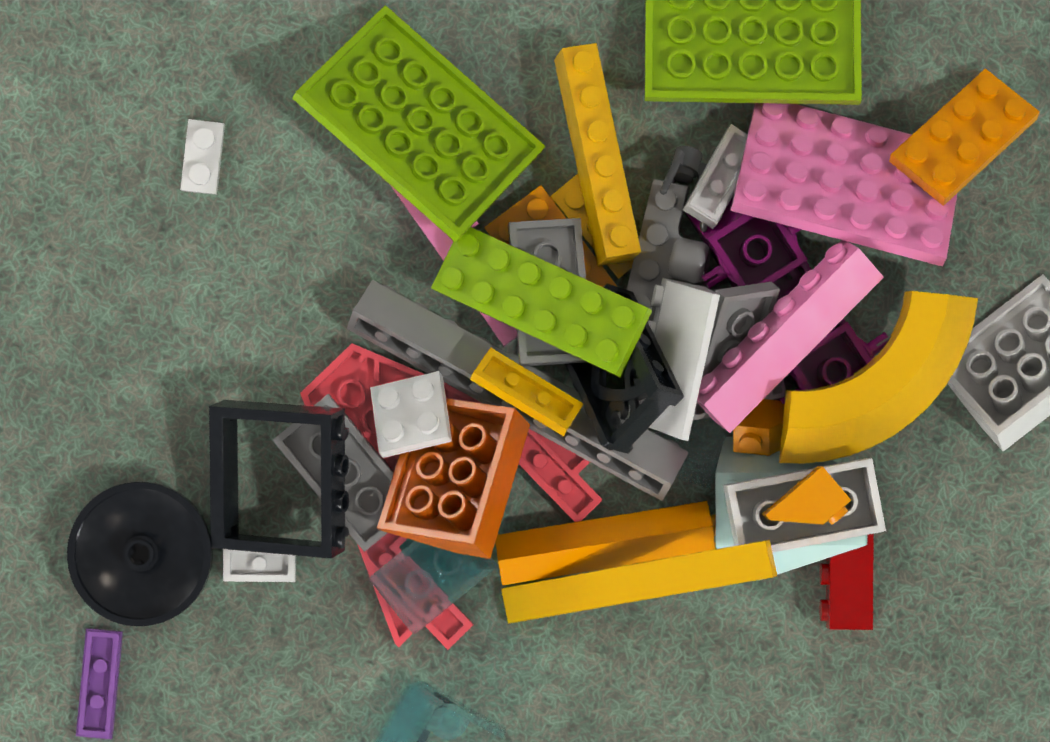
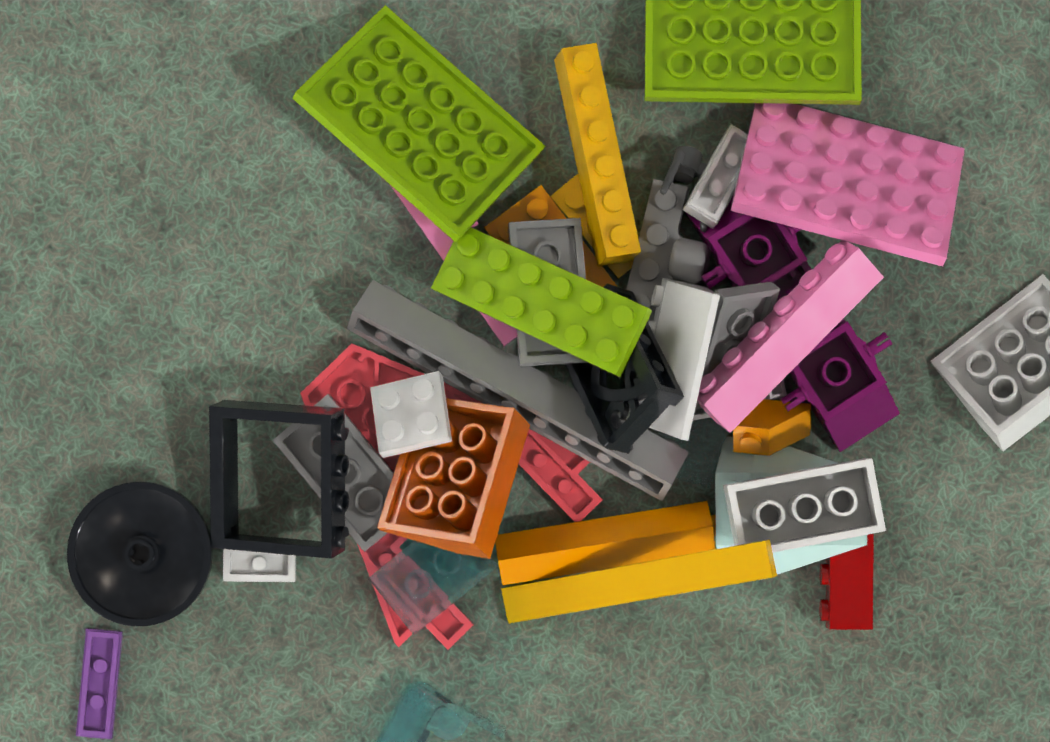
white plate [180,119,225,195] -> none
yellow plate [470,347,584,437] -> none
light orange slope [762,466,851,525] -> none
yellow brick [779,291,978,464] -> none
light orange plate [889,68,1040,206] -> none

